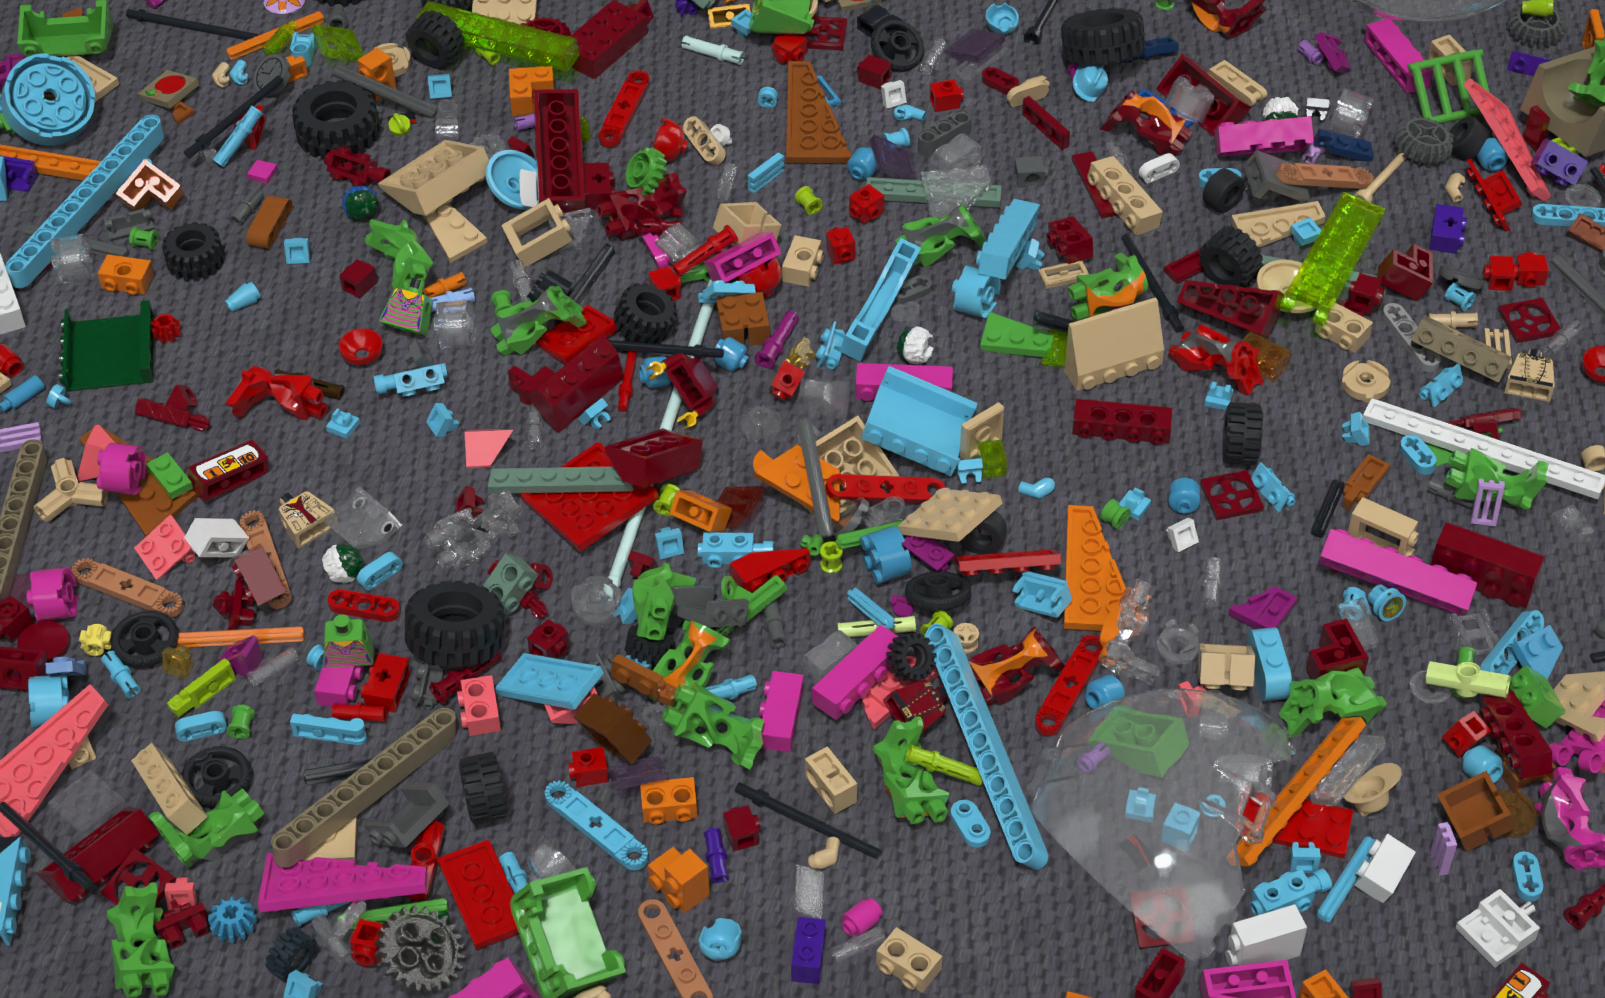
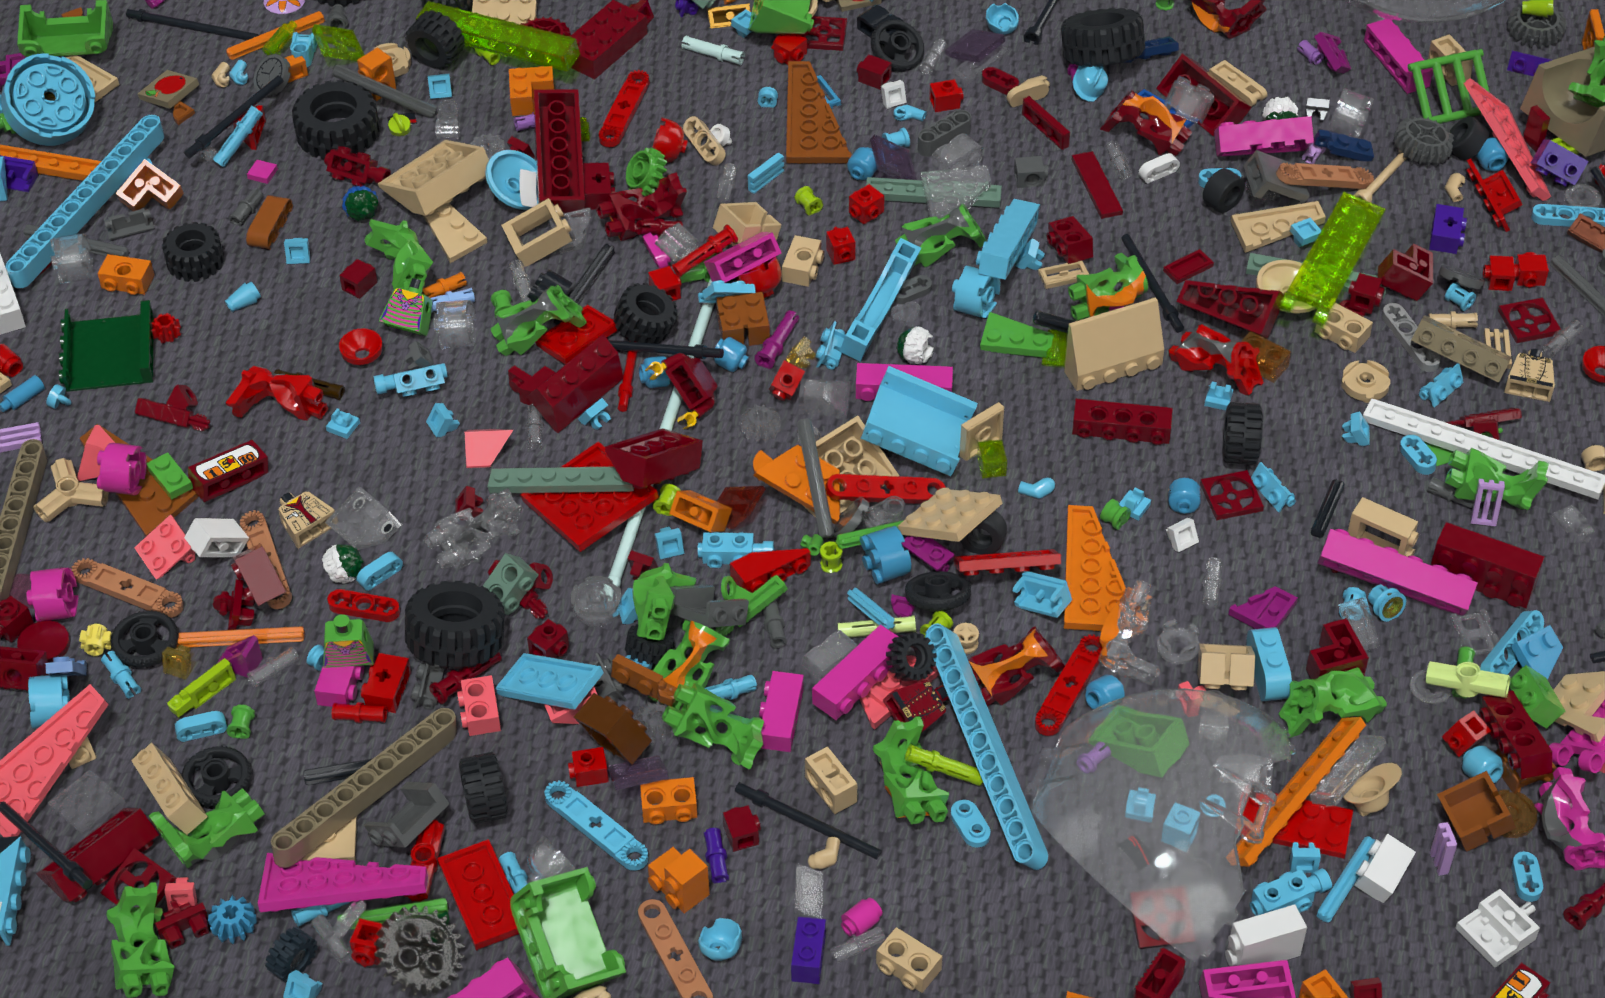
bright green bush [129,227,159,250] -> none
medium azure plate [290,714,367,745] -> none
medium azure tile [955,458,983,485] -> none
tan brick [1088,156,1163,236] -> none
black tyre [1199,226,1263,287] -> none
dark orange hinge [1341,454,1390,511] -> none

